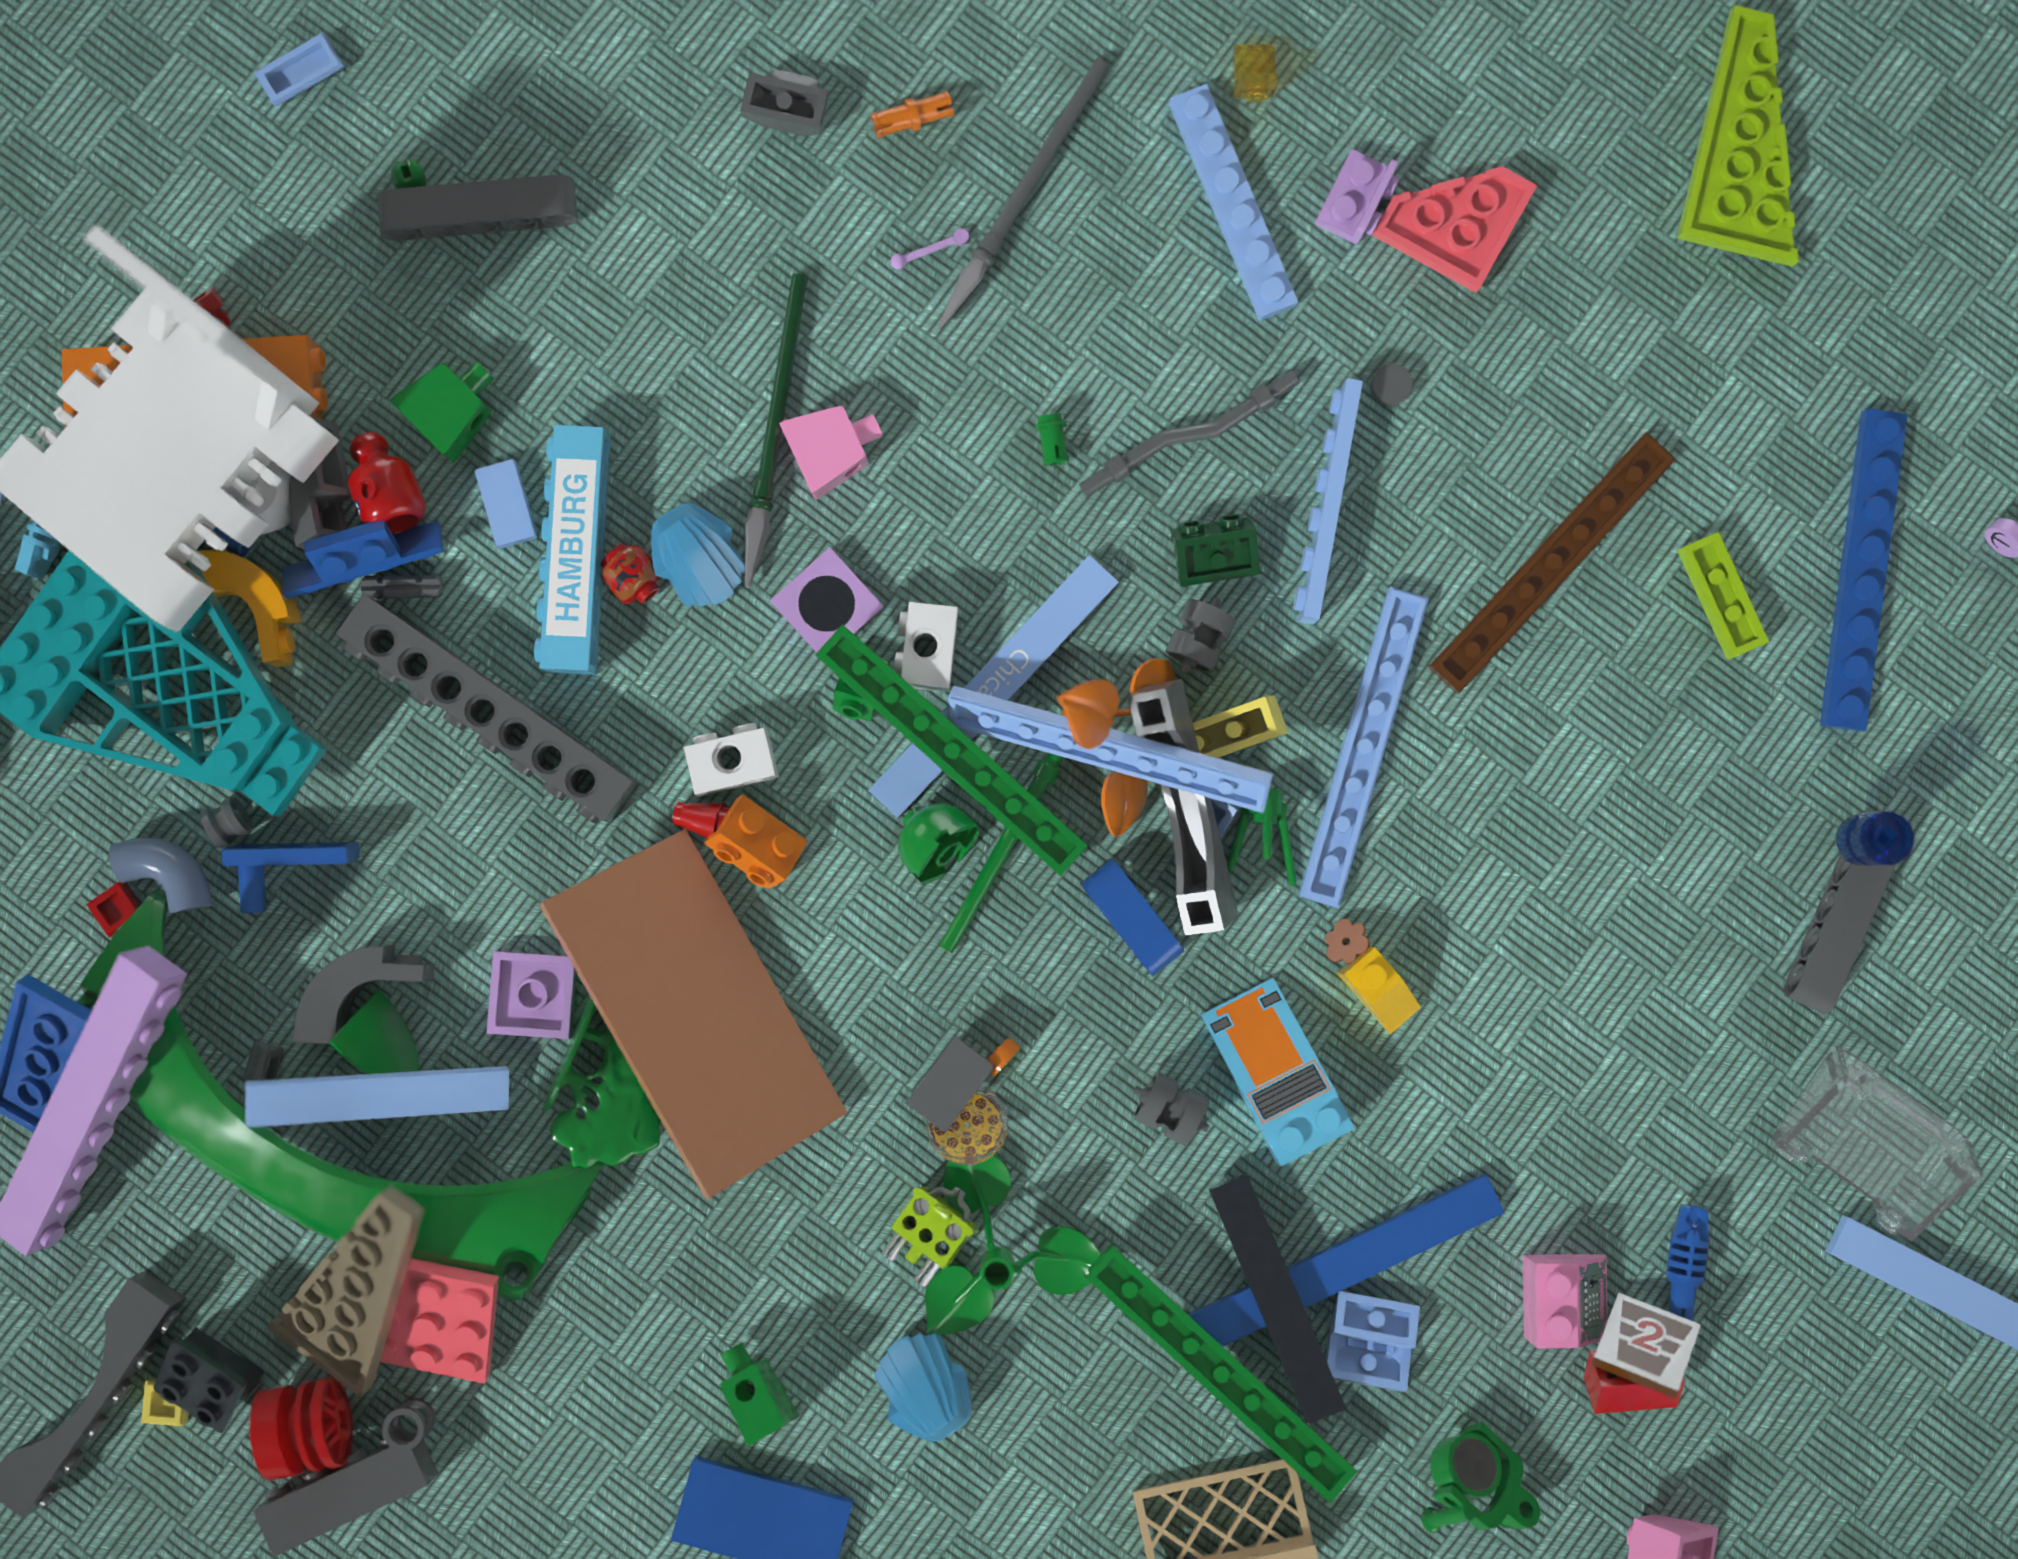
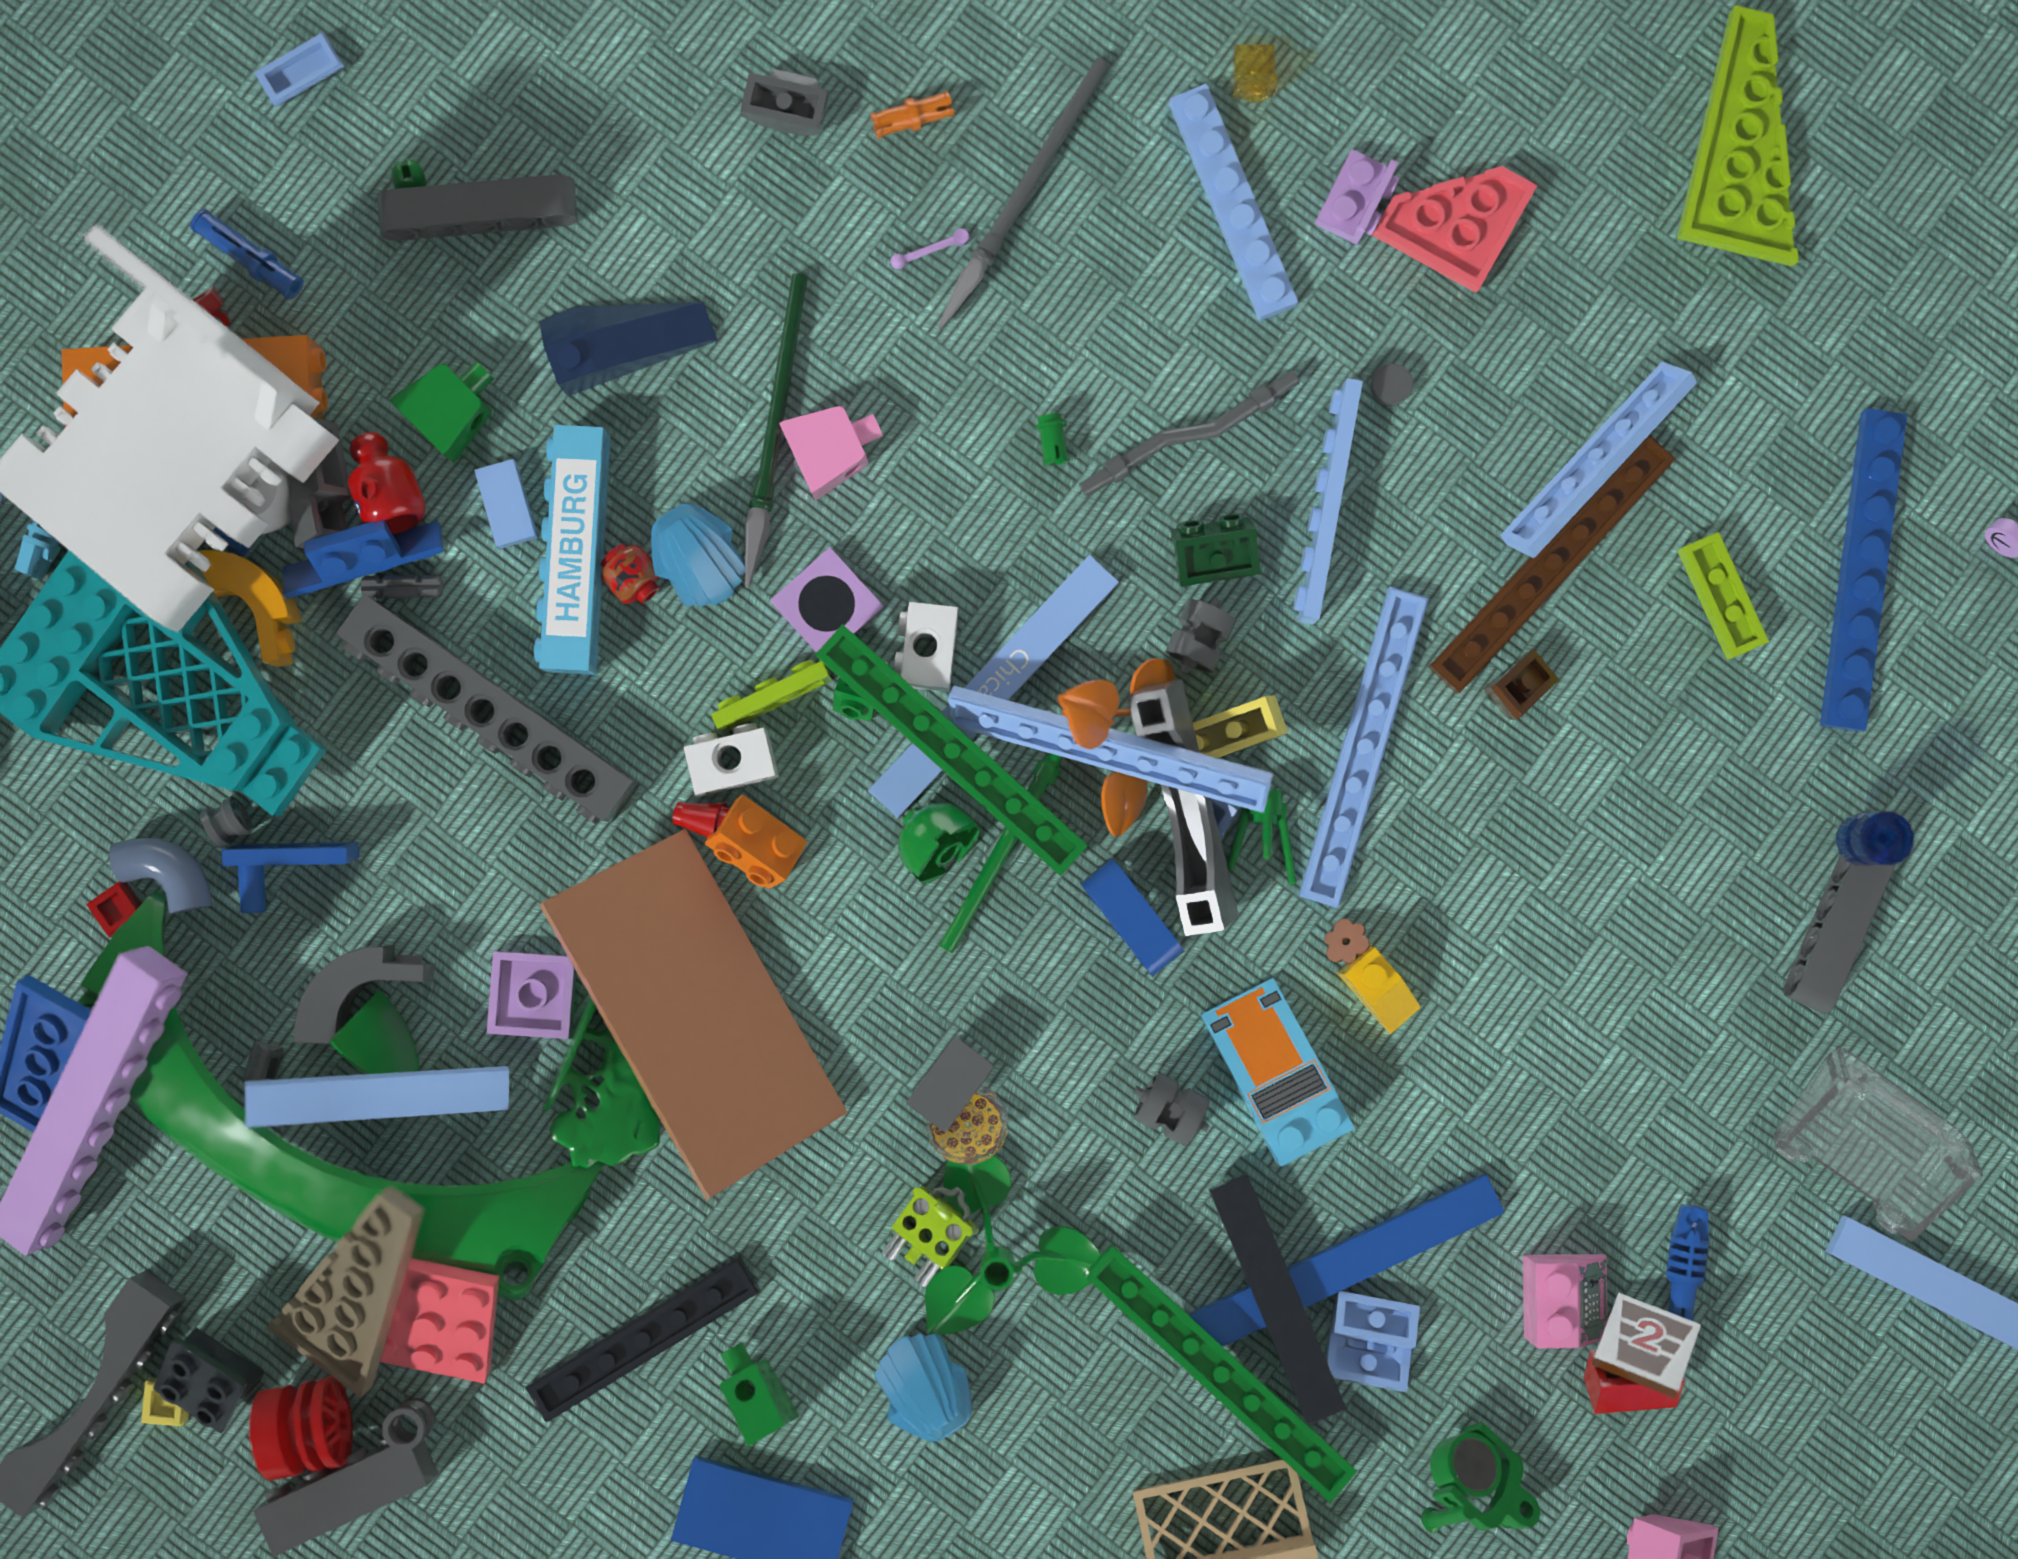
orange tile [987,1038,1022,1078] -> none
none -> blue pin [190,209,304,300]
none -> black tile [525,1255,761,1423]
none -> dark blue wedge [539,302,718,396]
none -> lime plate [711,660,832,734]
none -> reddish brown slope [1483,649,1559,720]
none -> light blue plate [1500,362,1697,558]

